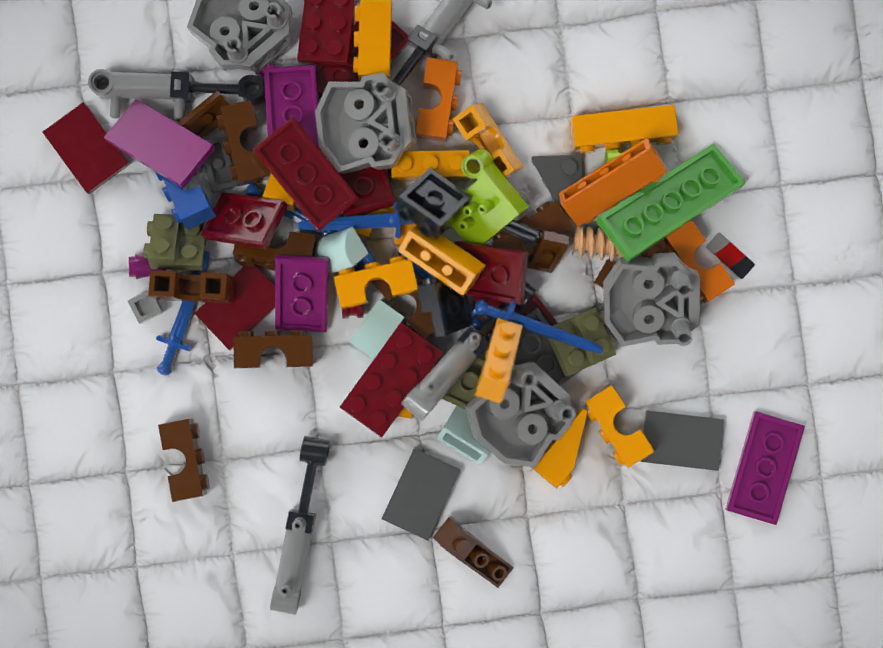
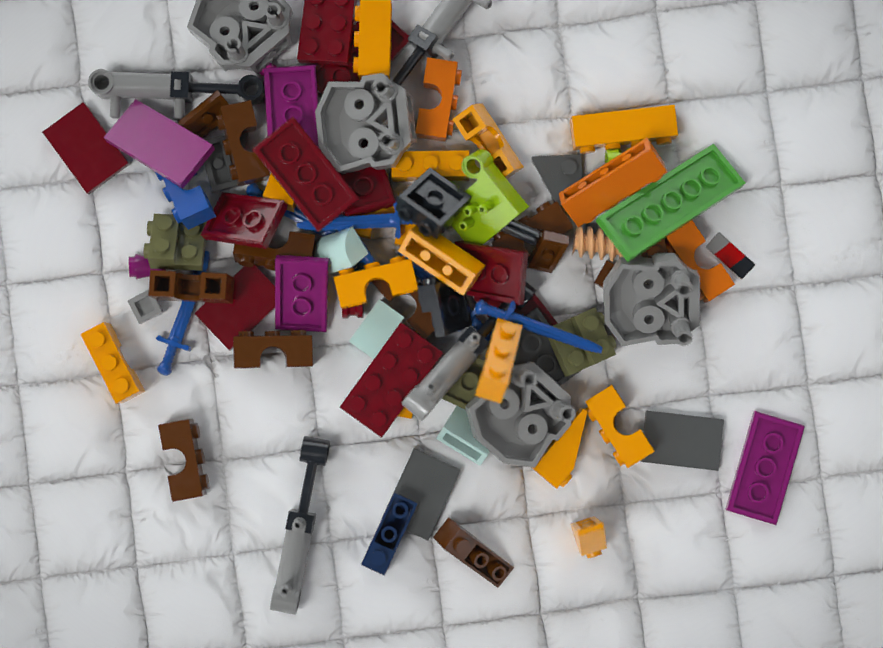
none -> light orange arch [80,322,145,404]
none -> dark blue slope [361,493,418,576]
none -> light orange slope [570,516,607,558]

